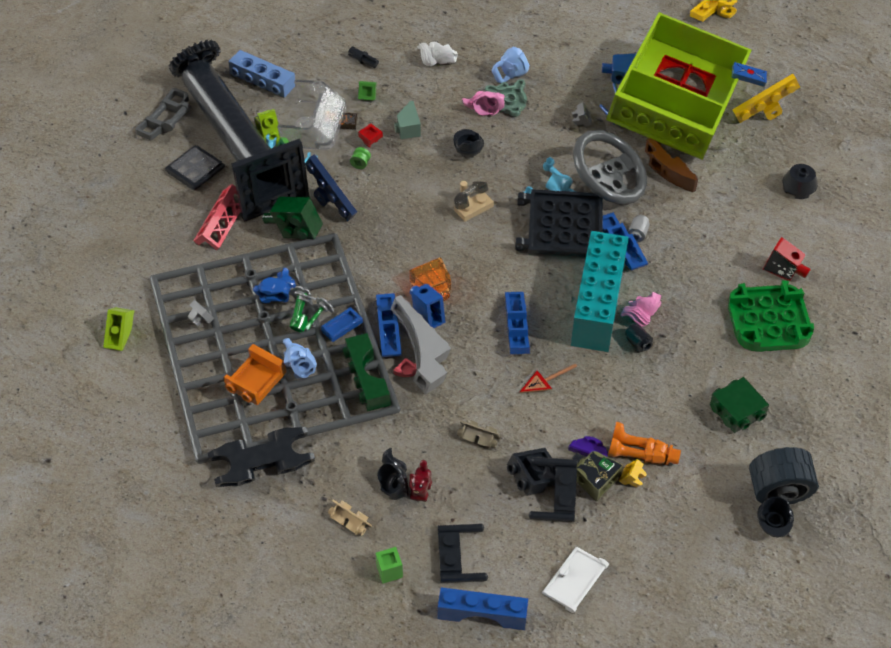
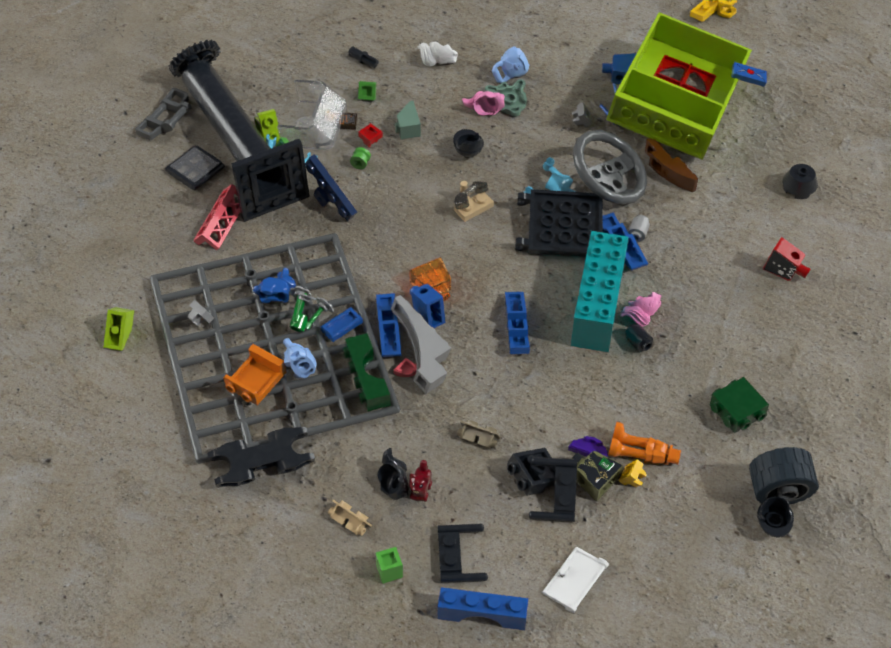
medium blue brick [228,50,296,98] -> none
dark green brick [262,197,323,239] -> none
piece [519,364,577,393] -> none
green tile [728,280,814,352] -> none
yellow plate [732,74,800,123] -> none

